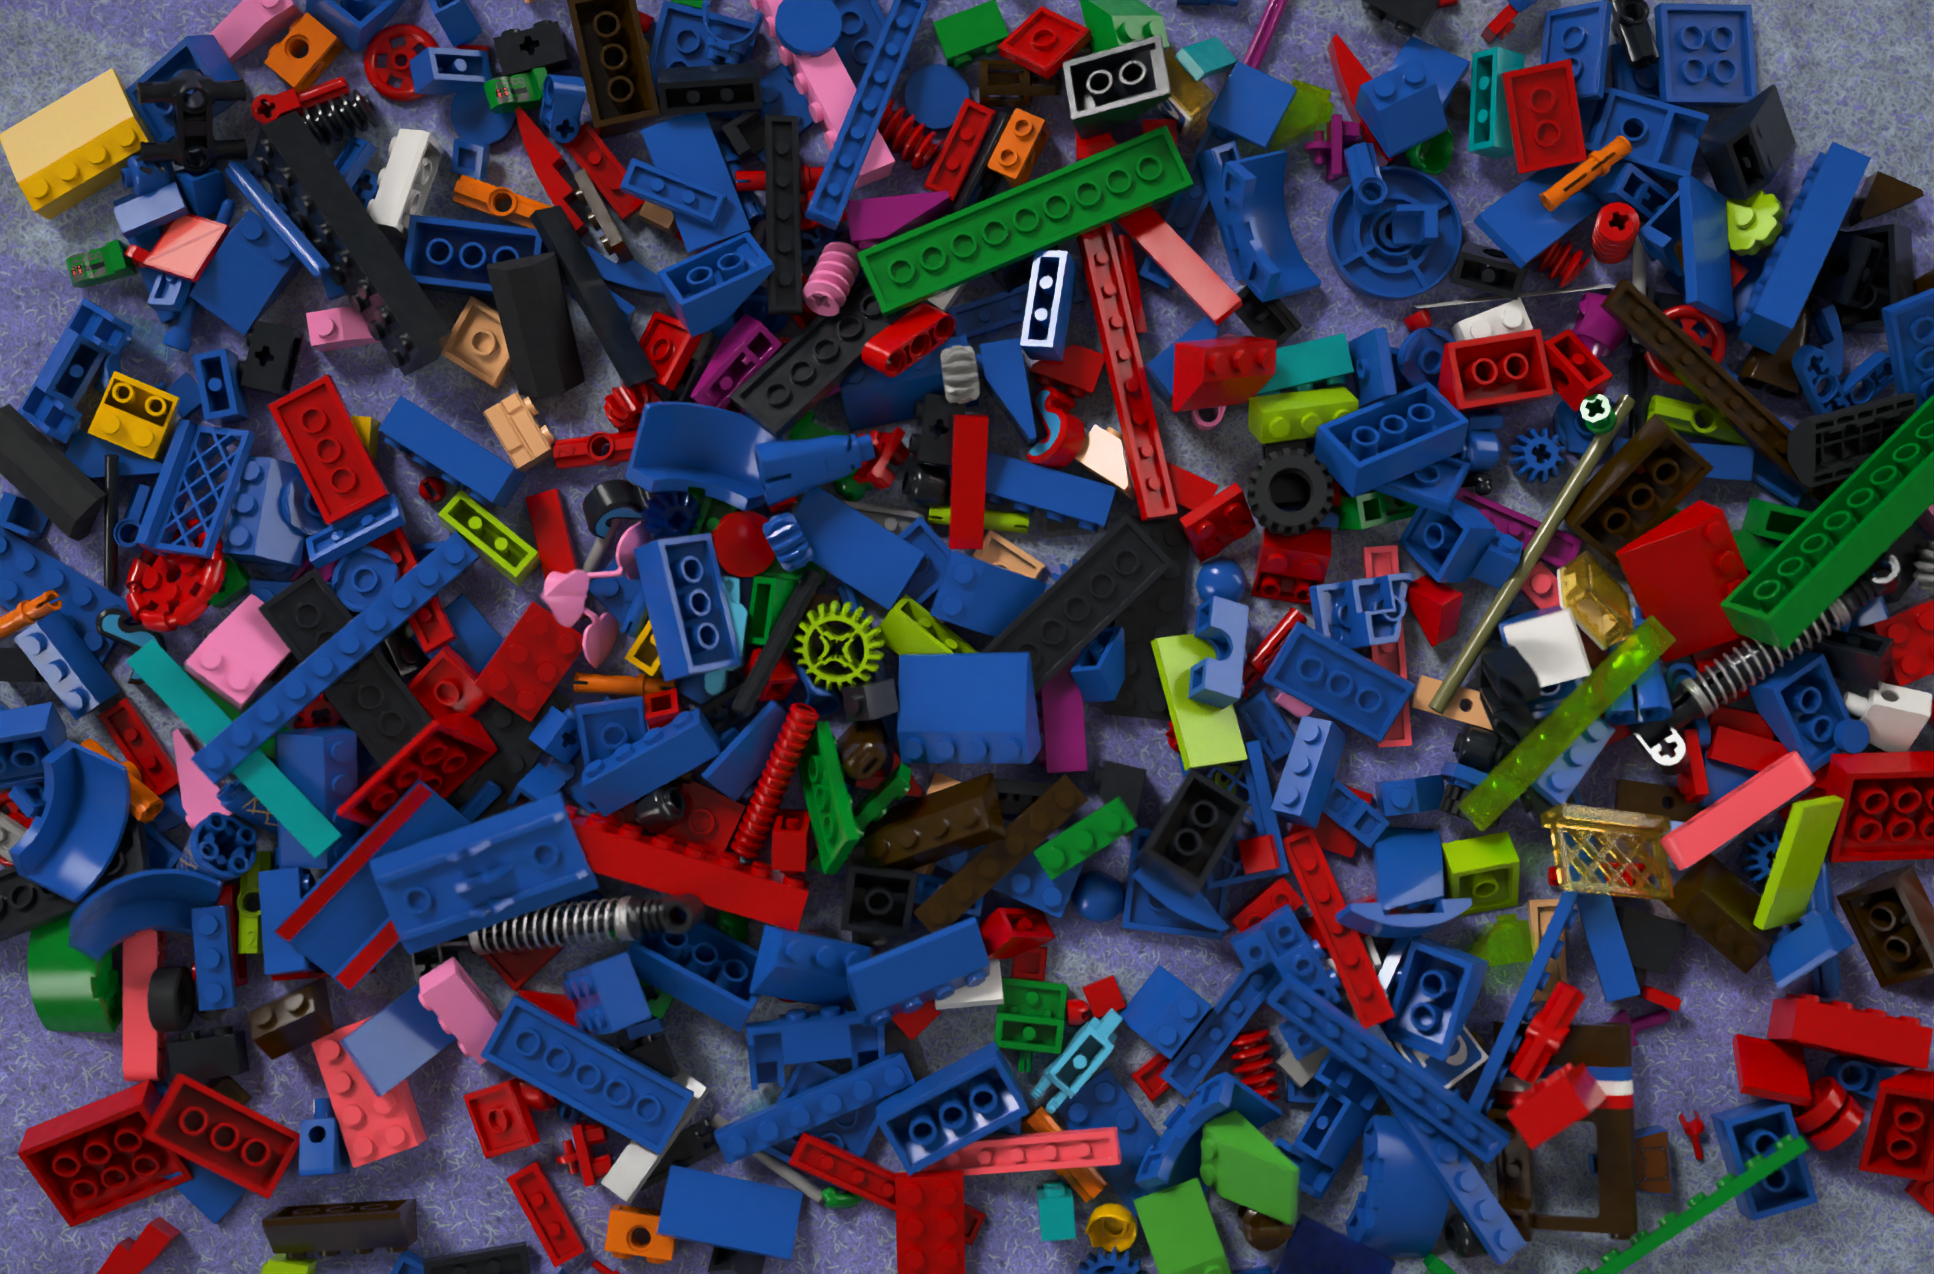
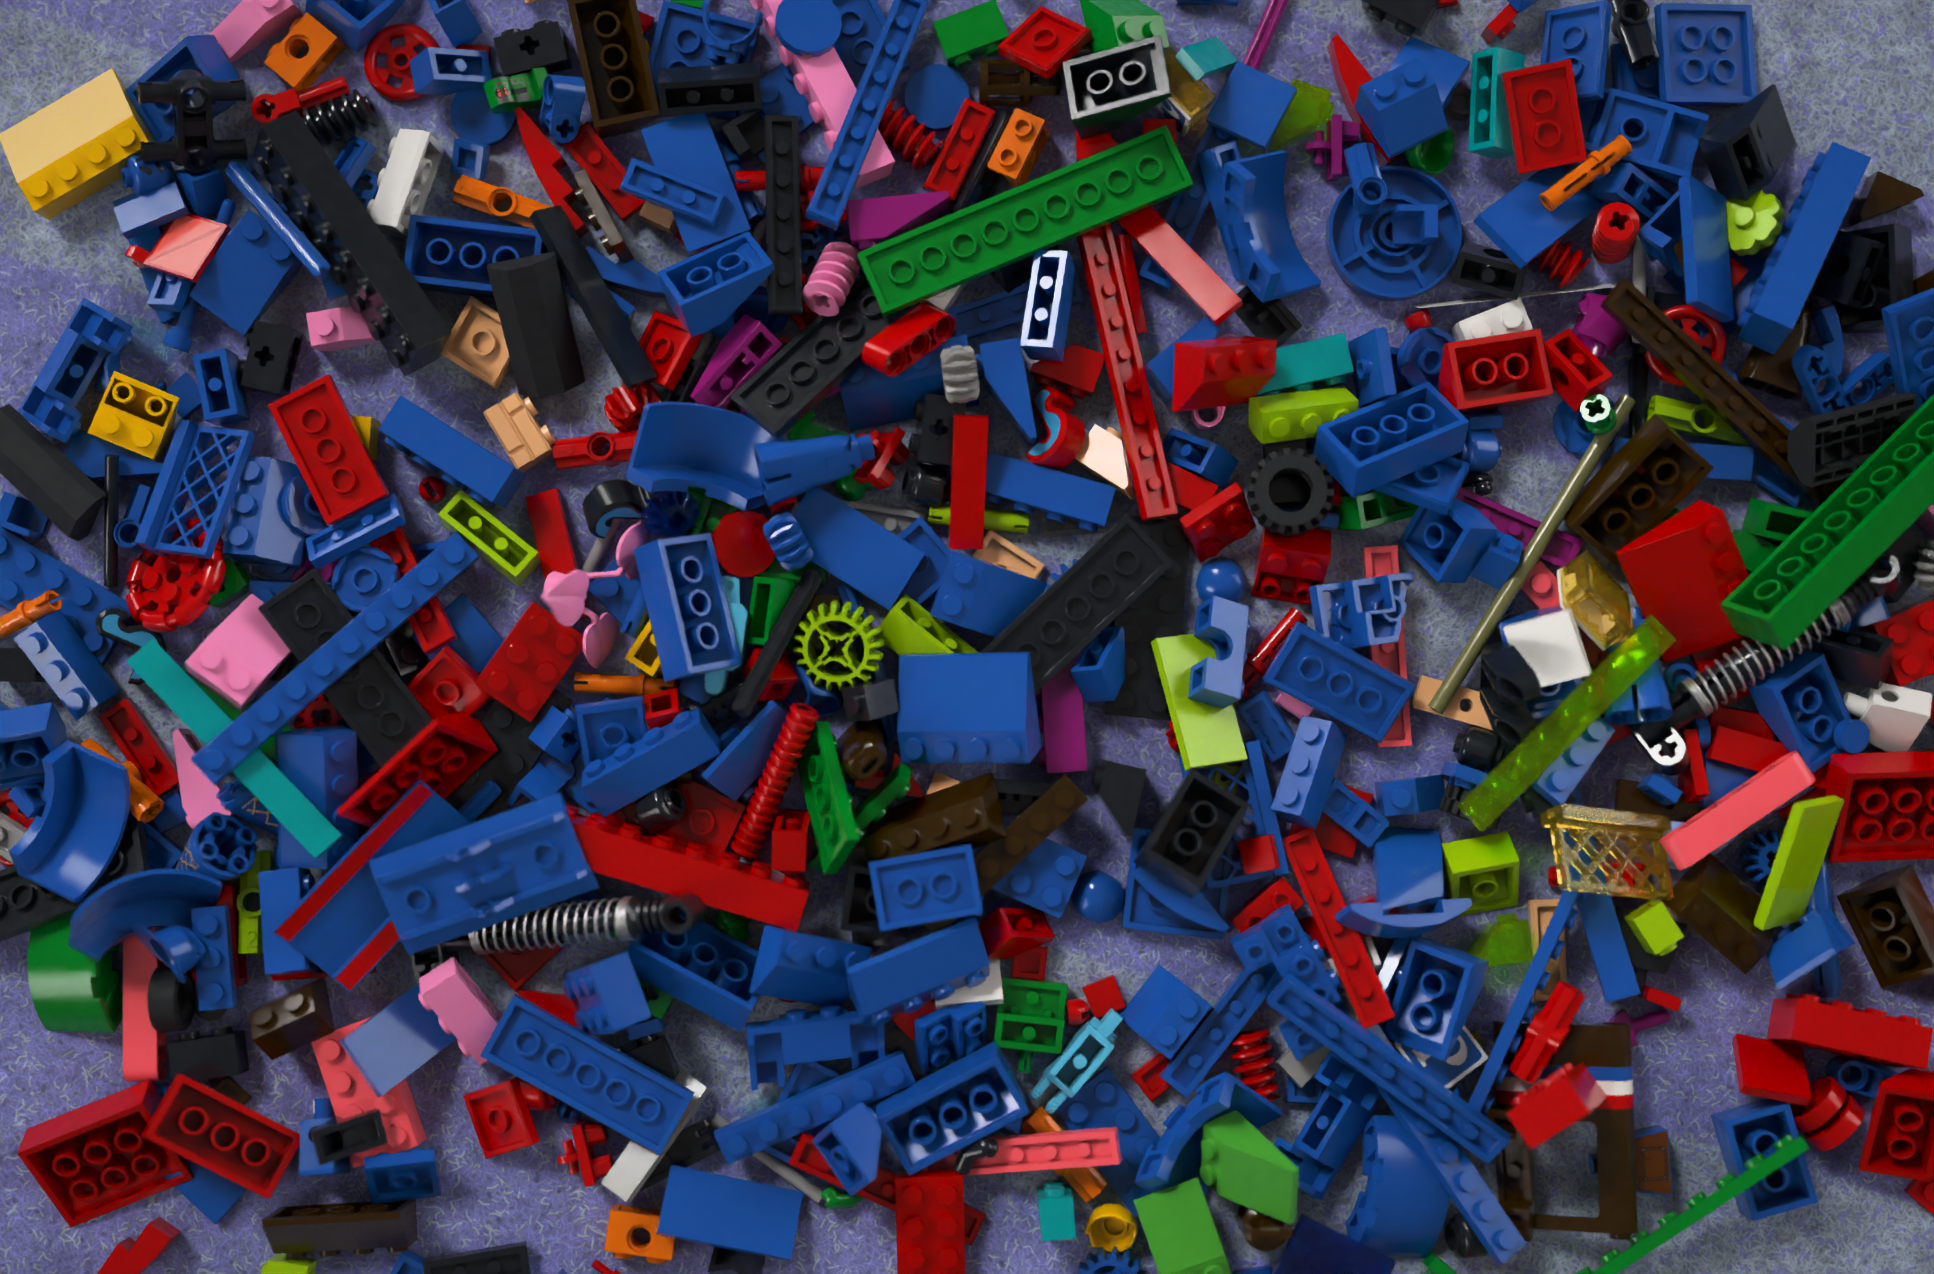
green leg [65,239,137,288] -> none
red plate [506,1160,587,1268] -> none
green plate [1033,796,1138,880] -> none
red slope [1406,575,1463,647] -> none
blue gear [1509,427,1567,484] -> none
red hand [1679,1110,1705,1160] -> none
none -> blue piece [131,922,206,984]
none -> black slope [310,1108,388,1165]
none -> blue plate [364,1148,441,1204]
none -> blue slope [811,1101,882,1197]
none -> blue plate [869,844,983,931]
none -> blue slope [914,1002,988,1074]
none -> black arm [953,1136,998,1175]
none -> blue slope [1162,428,1239,490]
none -> lime brick [1624,899,1684,956]
none -> blue plate [1637,773,1682,806]

